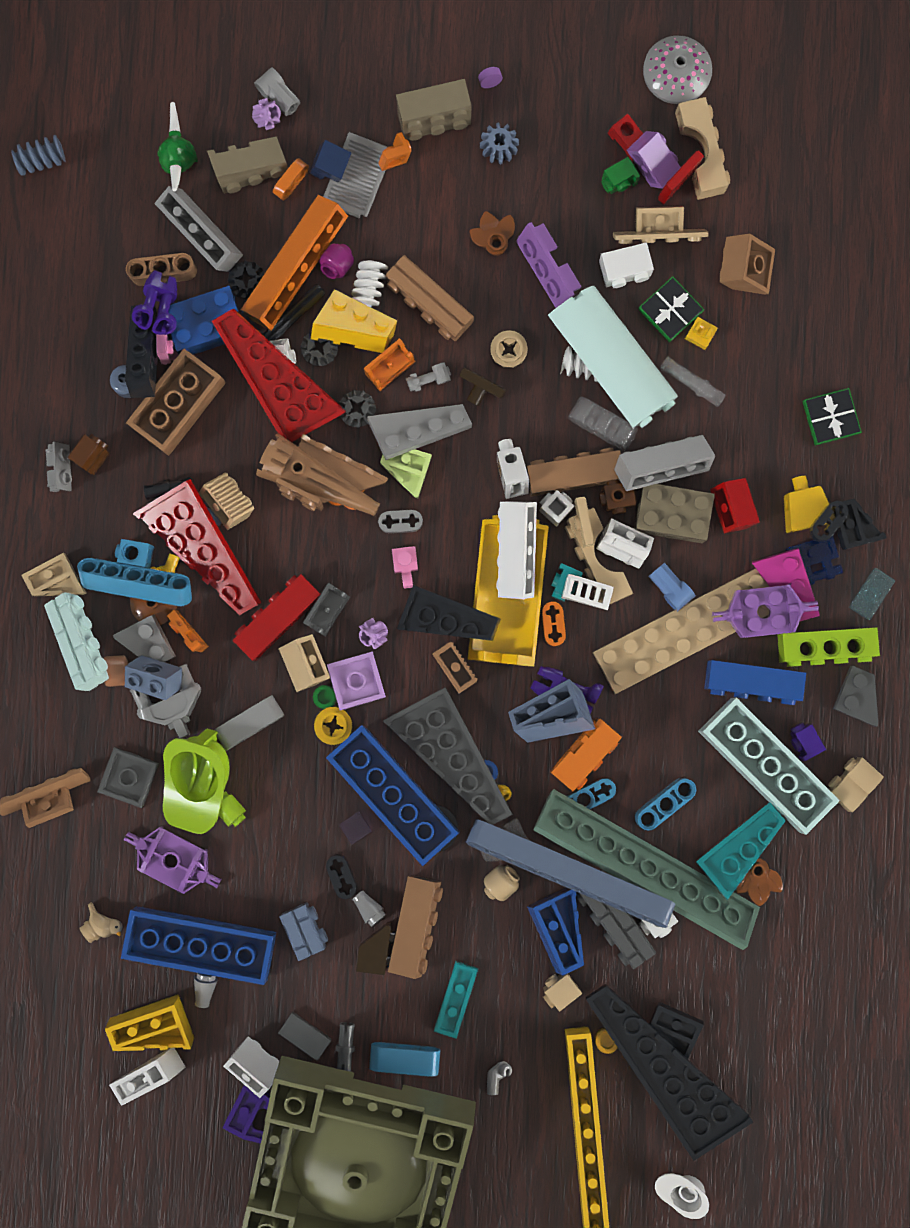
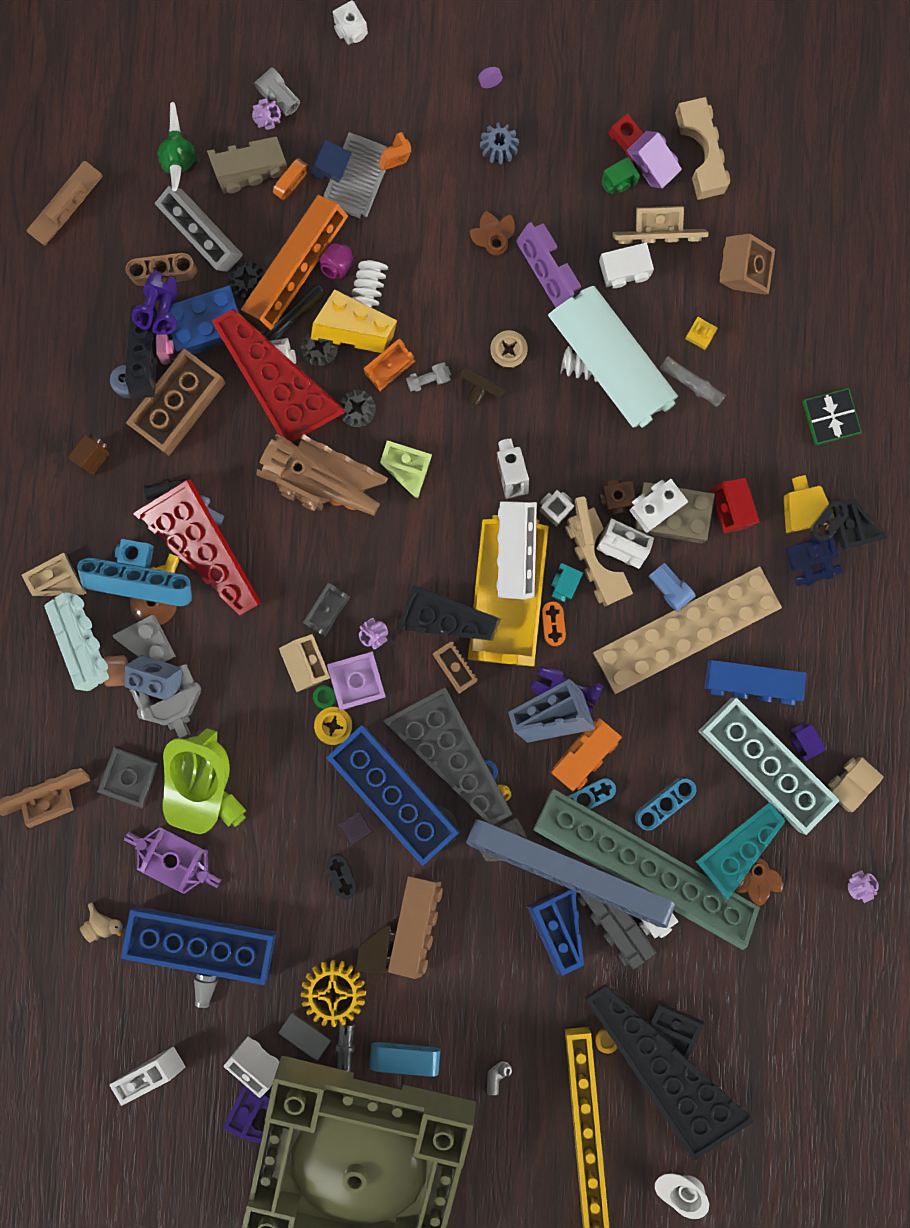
sand blue piece [12,135,66,175] -> none
light grey hinge [45,442,72,492] -> none
yellow wedge [105,995,194,1051] -> none
orange wing [167,610,209,653] -> none
tan brick [199,472,254,530] -> none
light grey beam [214,695,285,751] -> none
red brick [233,574,321,662] -> none
sand blue brick [279,902,328,961] -> none
light grey cone [352,890,386,927] -> none
light grey wing [367,404,472,460] -> none
light grey beam [378,510,423,533] -> none
medium nougat brick [386,255,474,341] -> none
bright pink plate [392,546,418,589] -> none
dark tan brick [396,79,471,141] -> none
teal tile [434,961,478,1039] -> none
tan head [484,865,519,901] -> none
medium nougat brick [526,448,621,497] -> none
tan brick [543,973,582,1012] -> none
white slope [561,574,614,610] -> none
clear beam [568,397,638,451] -> none
light grey brick [614,435,715,491] -> none
black tile [638,276,704,343] -> none
light grey dish [643,36,712,104] -> none
red tile [658,150,704,205] -> none
medium lavender plate [712,584,819,638] -> none
dark pink wing [752,548,820,622] -> none
lime brick [777,628,880,667] -> none
dark grey wing [833,666,879,727] -> none
clear light blue plate [849,568,896,620] -> none
none -> medium nougat bracket [27,161,103,246]
none -> yellow gear [301,960,366,1027]
none -> white brick [333,0,368,45]
none -> white brick [629,479,688,533]
none -> lavender gear [848,871,879,903]

